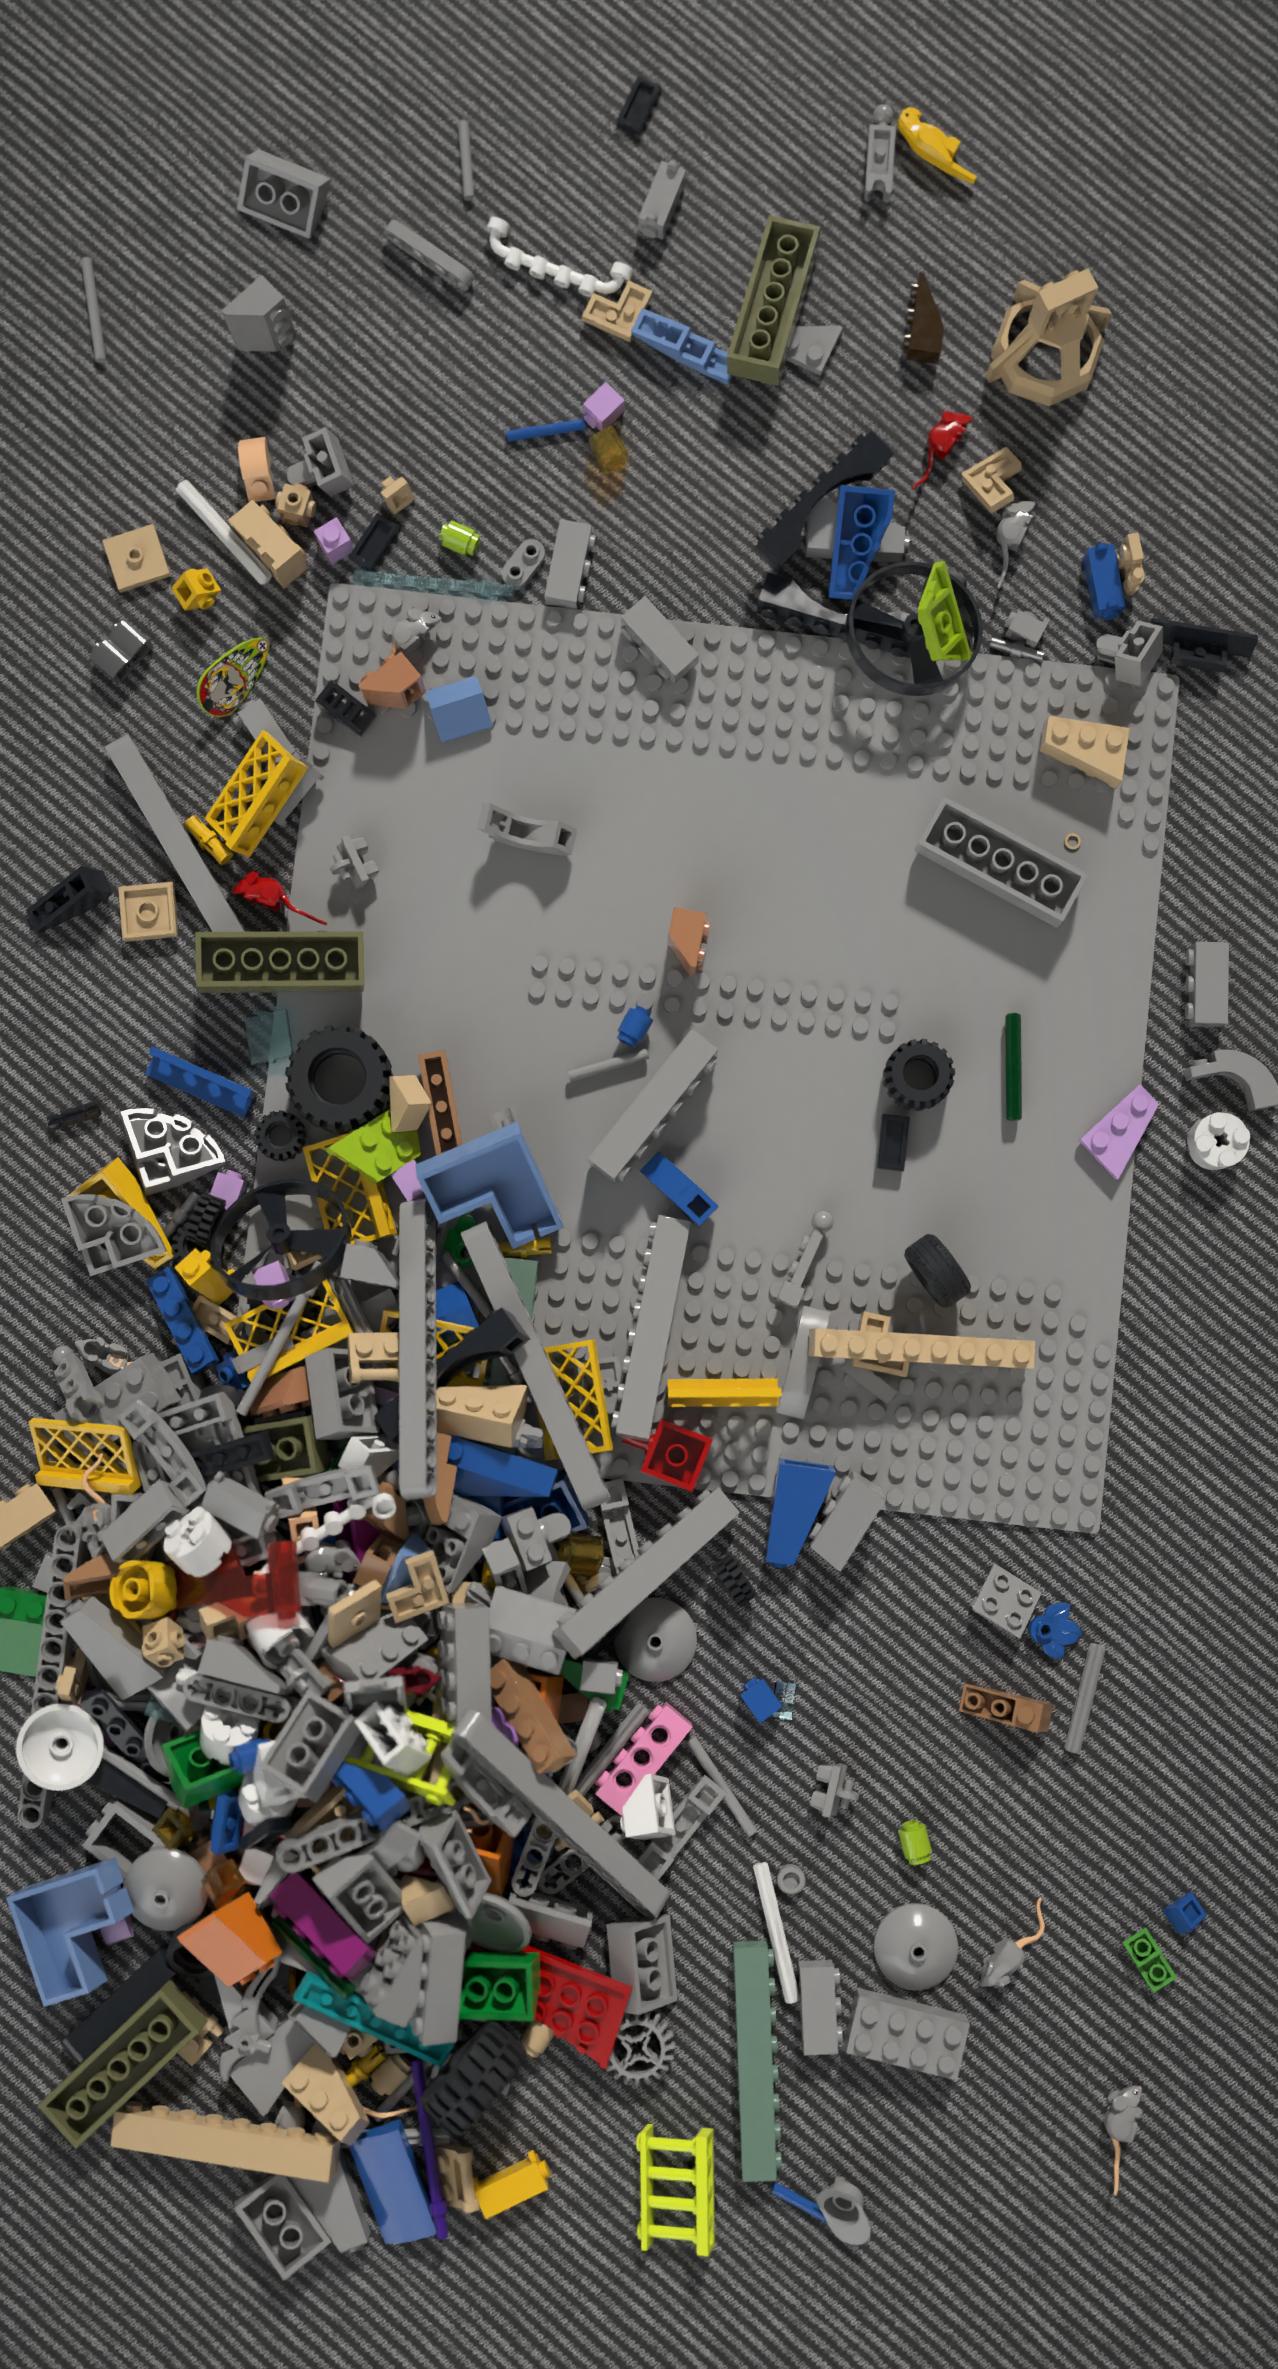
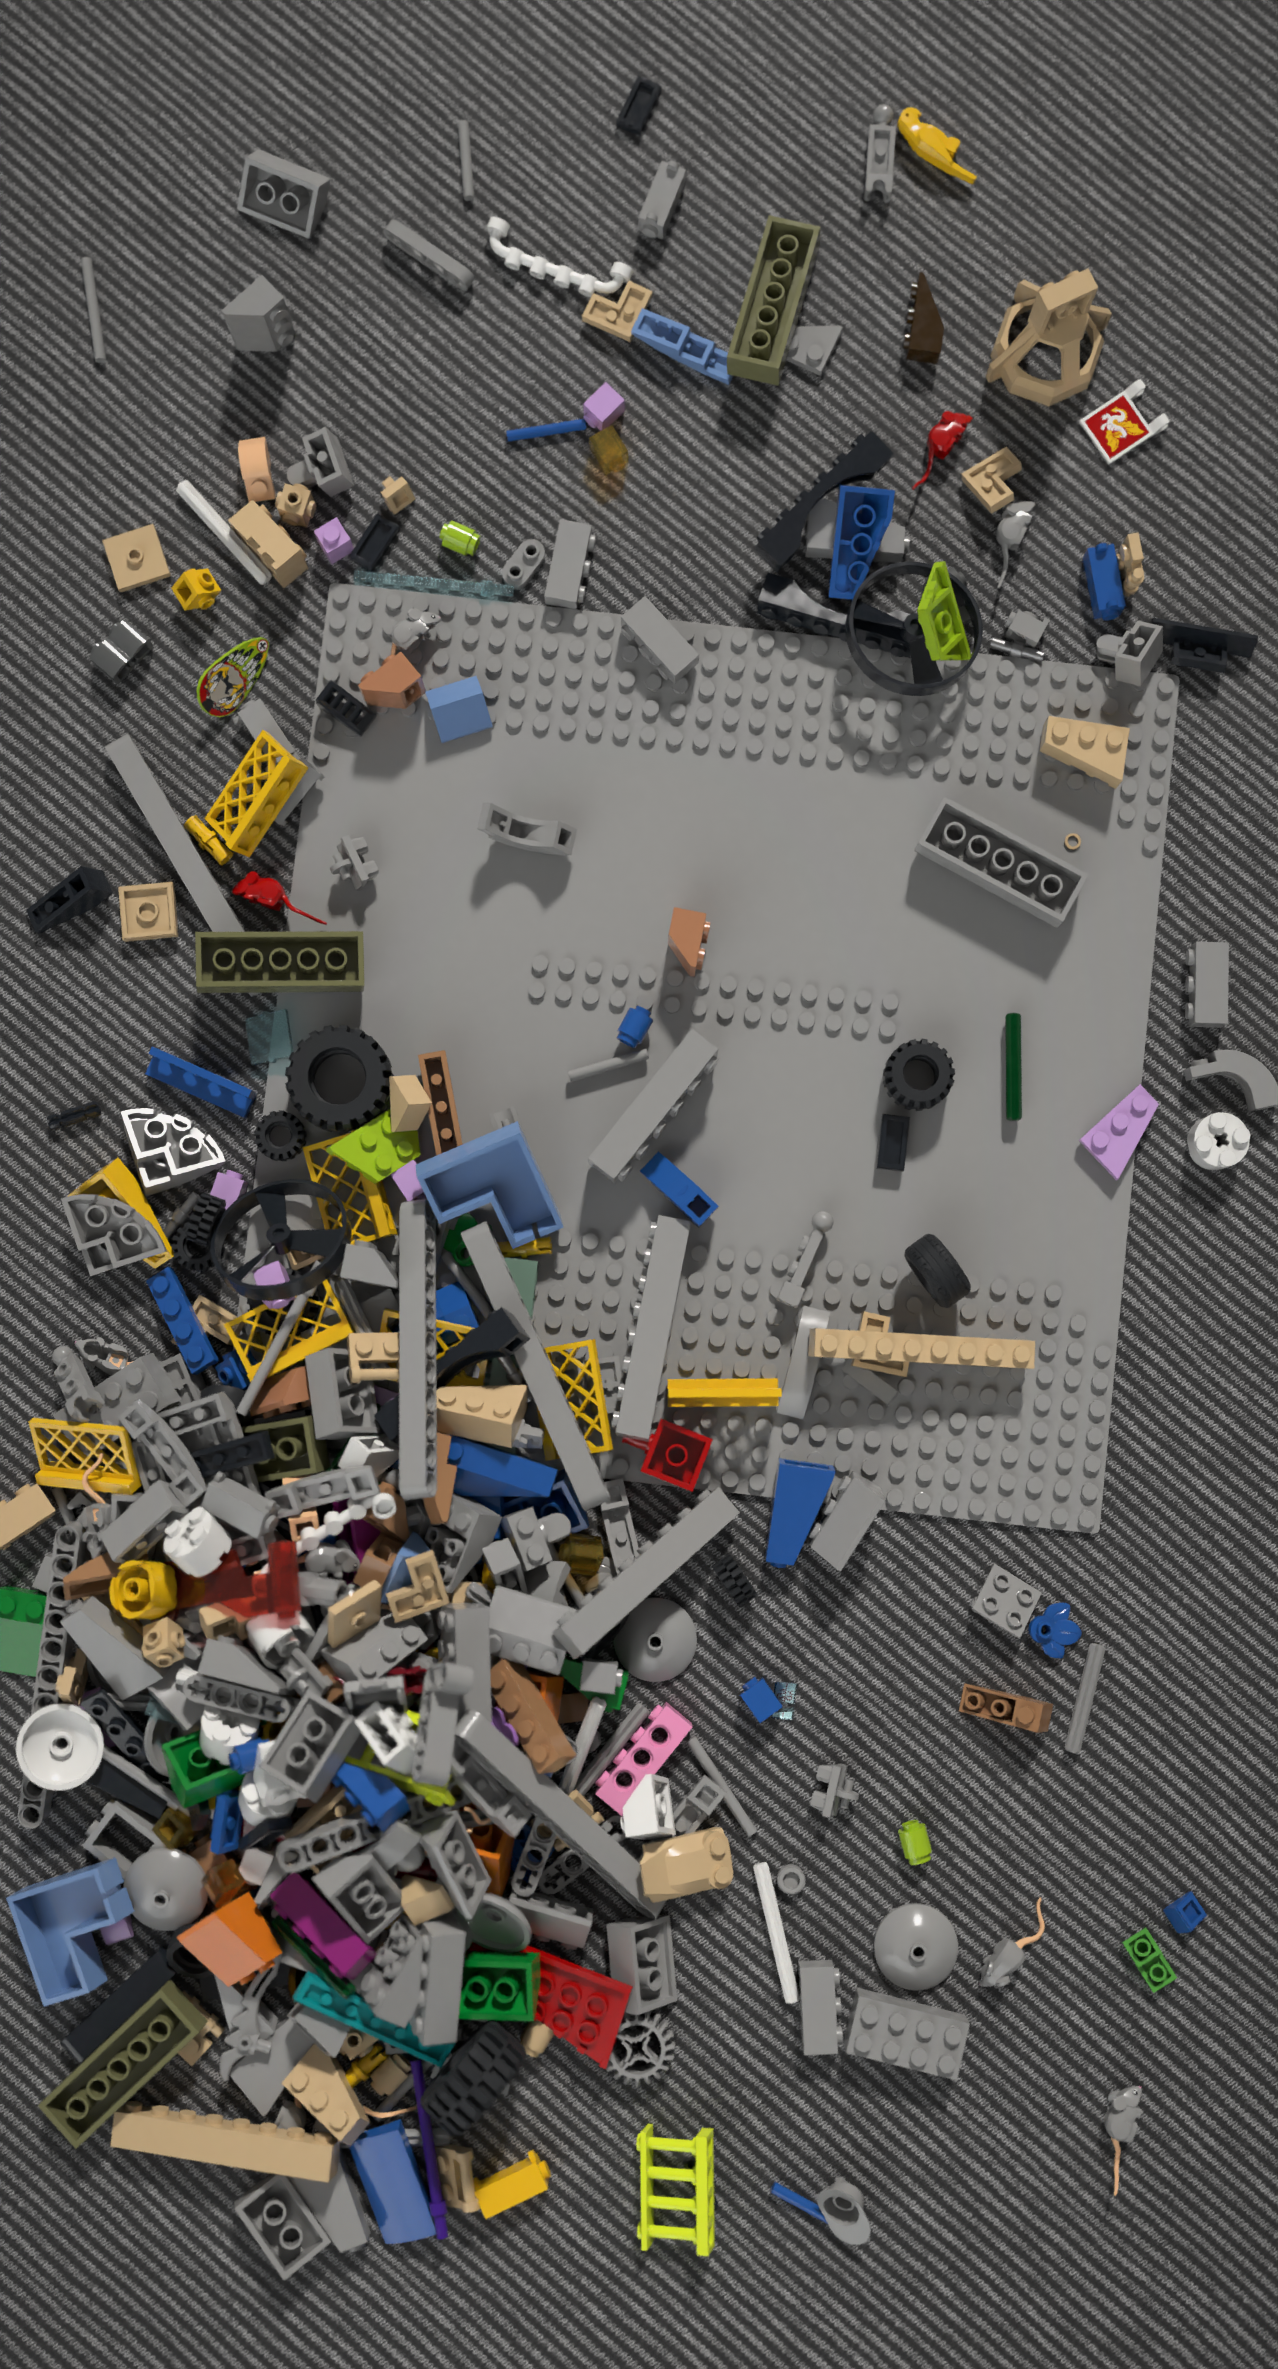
yellow brick [175,1249,236,1305] -> none
light grey piece [231,1336,295,1374] -> none
sand green brick [733,1940,782,2182] -> none
none -> light grey beam [412,1662,474,1786]
none -> tan slope [640,1826,733,1903]
none -> flag [1079,379,1169,465]

